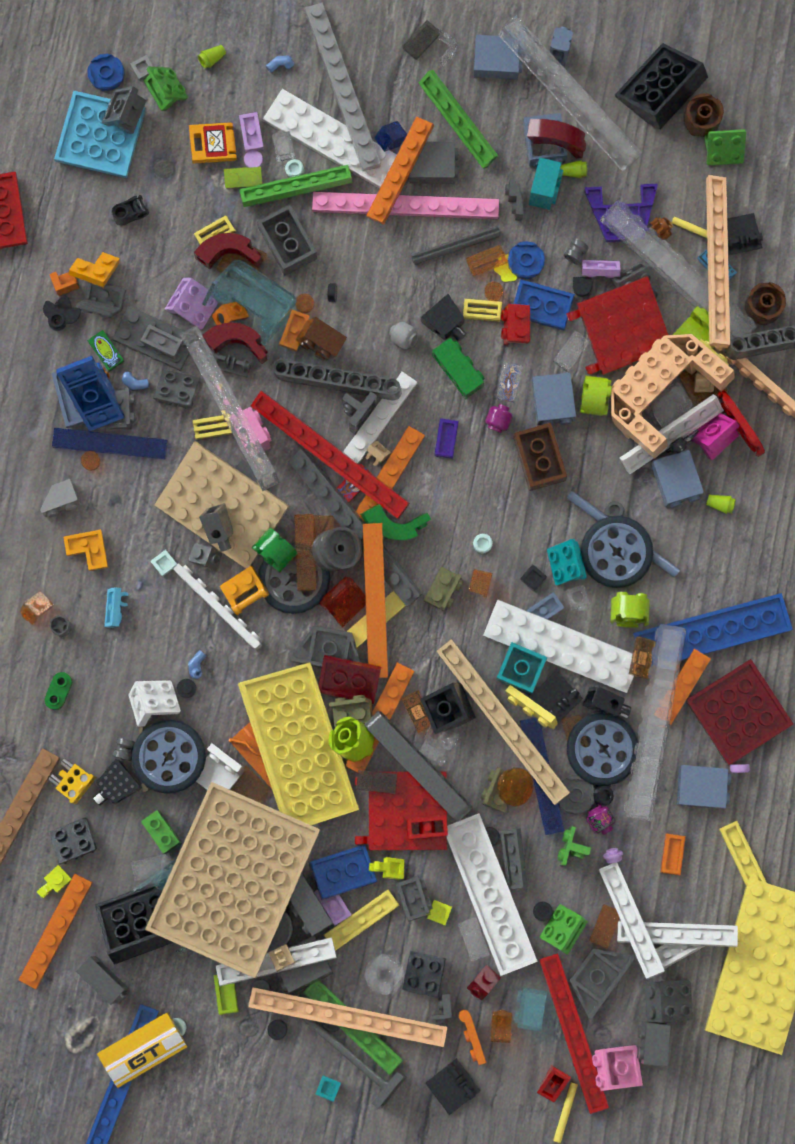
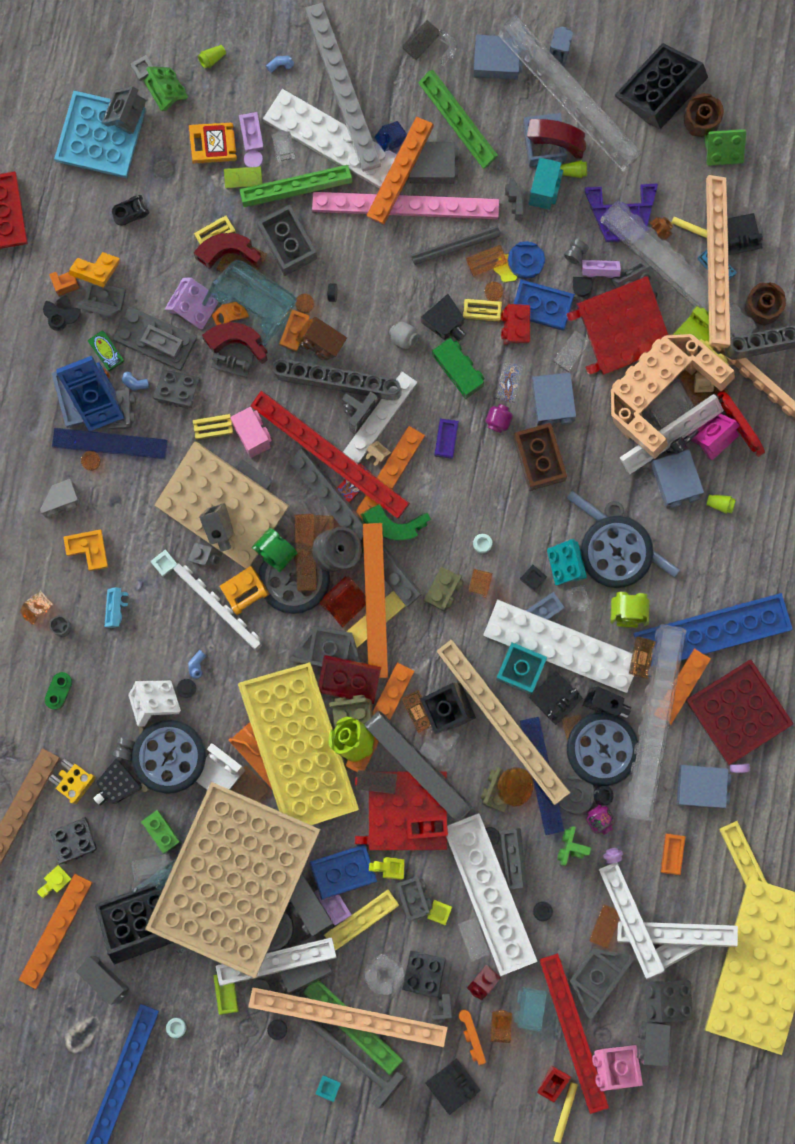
blue tile [87,54,125,91] -> none
yellow slope [97,1012,188,1088] -> none
clear brick [180,326,280,491] -> none
tan tile [268,944,295,972] -> none
light aqua tile [285,159,304,178] -> none
light yellow plate [505,685,558,729] -> none
bright green bracket [540,904,588,955] -> none
lime brick [580,375,612,416] -> none

